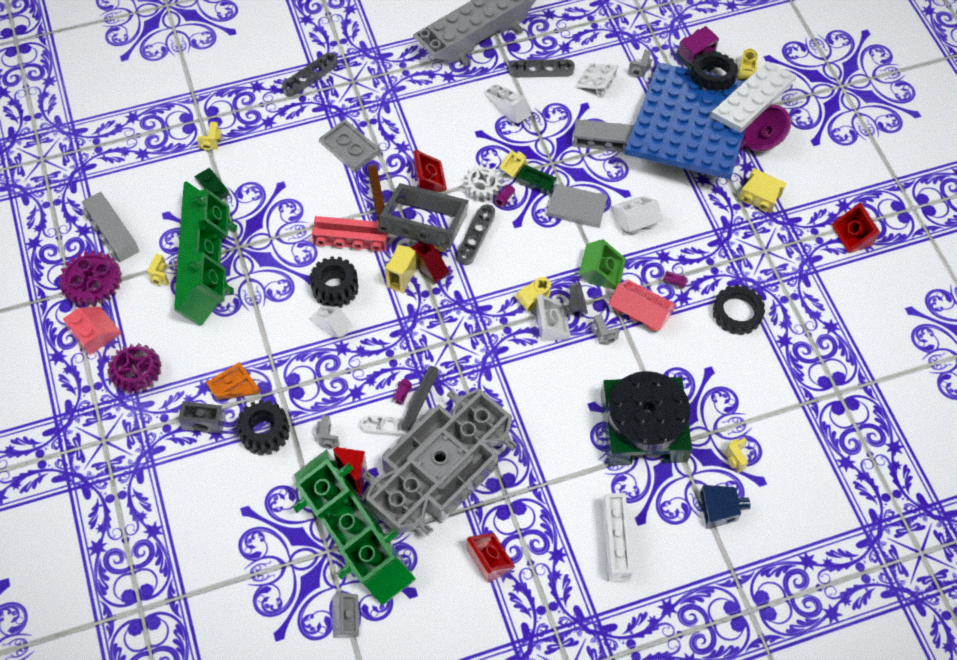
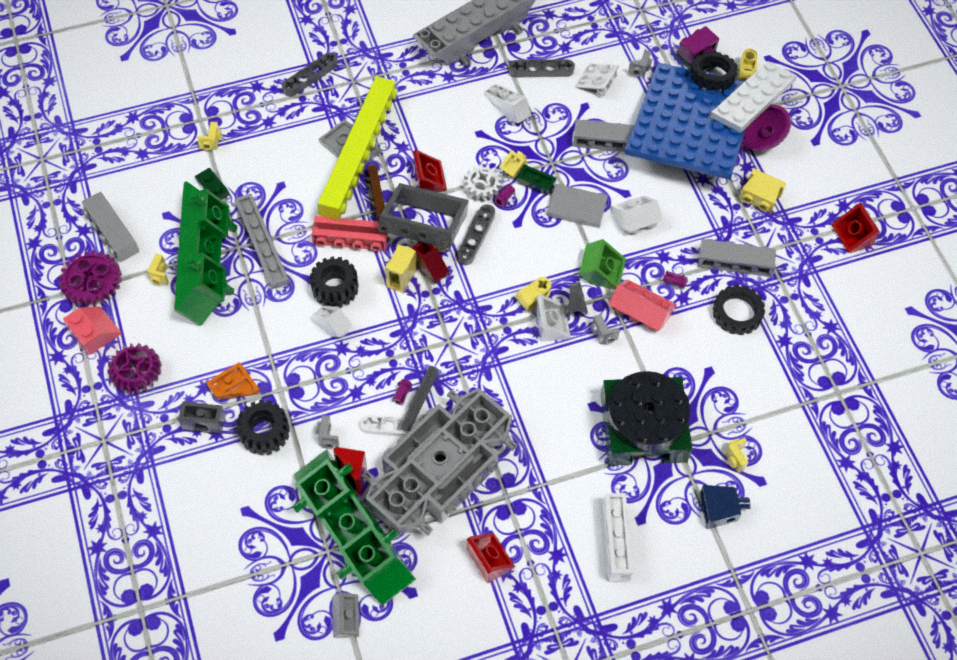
none -> light grey plate [234,193,289,289]
none -> neon yellow brick [318,76,398,221]
none -> light grey brick [697,239,776,277]

